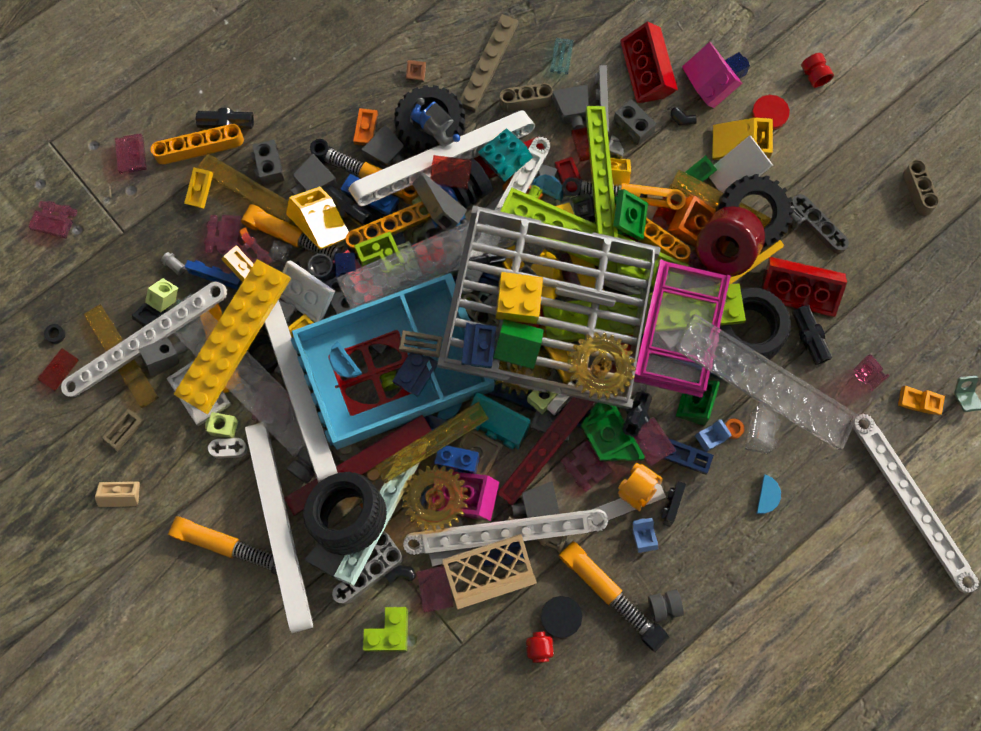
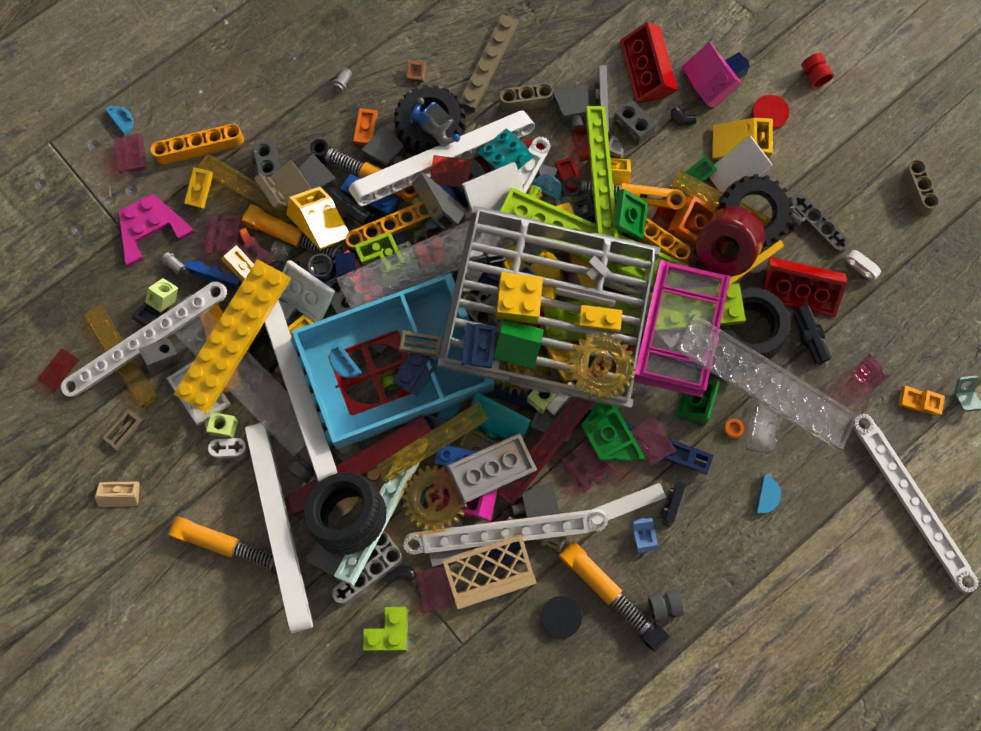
clear pink plate [29,201,77,239] -> none
black piece [44,324,65,344] -> none
black piece [195,108,254,129] -> none
red head [526,632,554,663] -> none
clear light blue tile [550,38,574,75] -> none
light orange brick [618,463,663,511] -> none
black piece [622,391,652,437] -> none
medium blue bracket [695,419,732,452] -> none
none -> dark azure tile [104,105,133,137]
none -> dark pink wing [119,194,195,267]
none -> dark tan bracket [254,160,311,212]
none -> light grey pin [333,68,352,92]
none -> light grey tile [446,433,537,504]
none -> white tile [462,162,525,212]
none -> yellow plate [579,305,622,332]
none -> white tile [586,256,611,280]
none -> white beam [846,250,881,281]

